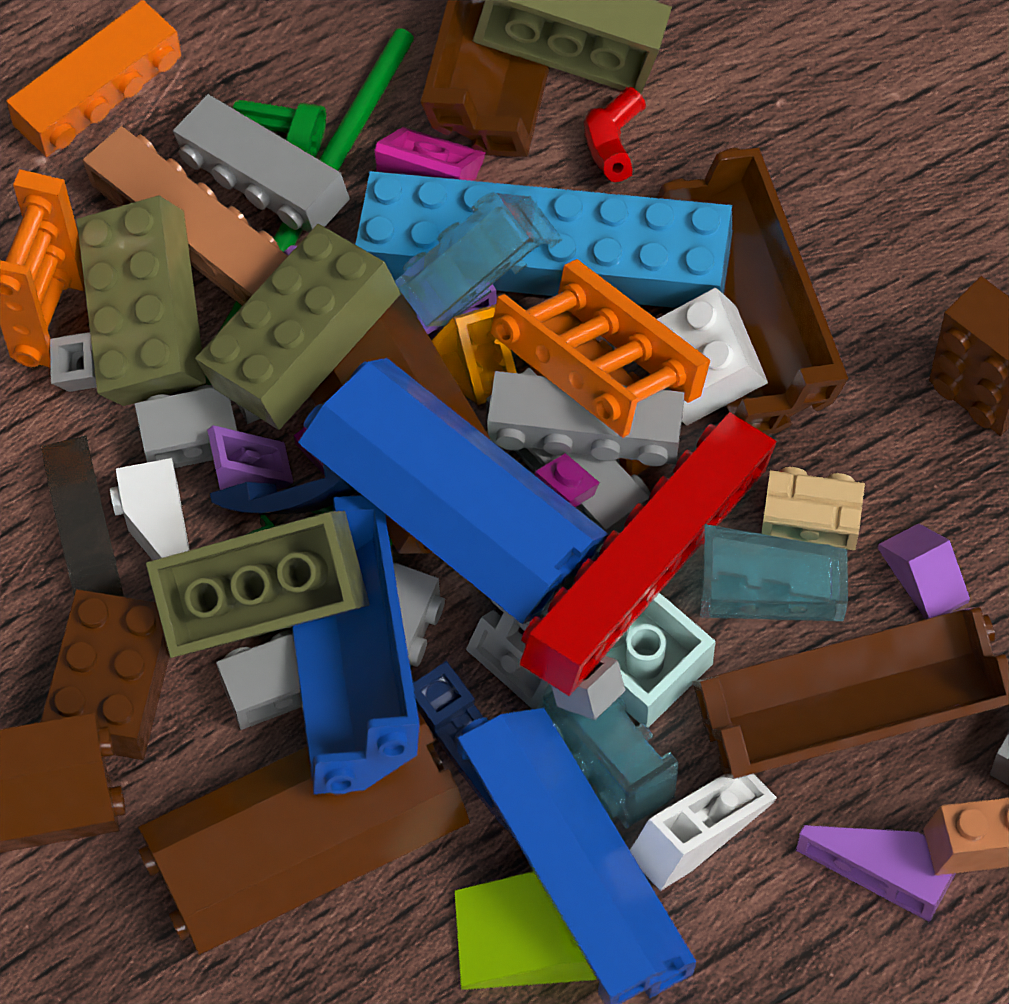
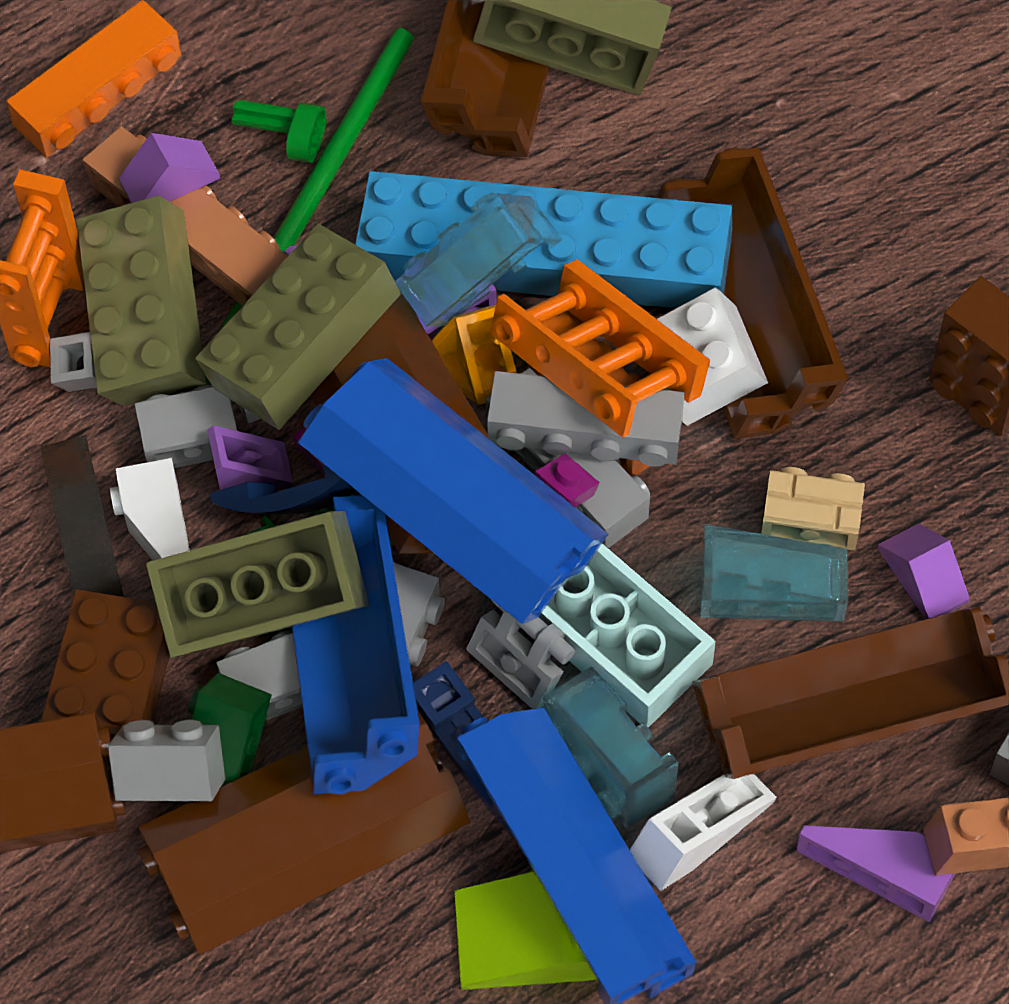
light grey brick [173,94,350,233] -> none
dark pink slope [375,127,486,181] -> none
red brick [519,412,777,696] -> none
light grey plate [551,656,625,720] -> none
red arm [583,87,646,183] -> none
none -> light grey brick [108,720,225,801]
none -> medium lavender slope [119,133,220,203]
none -> dark green brick [188,673,272,787]

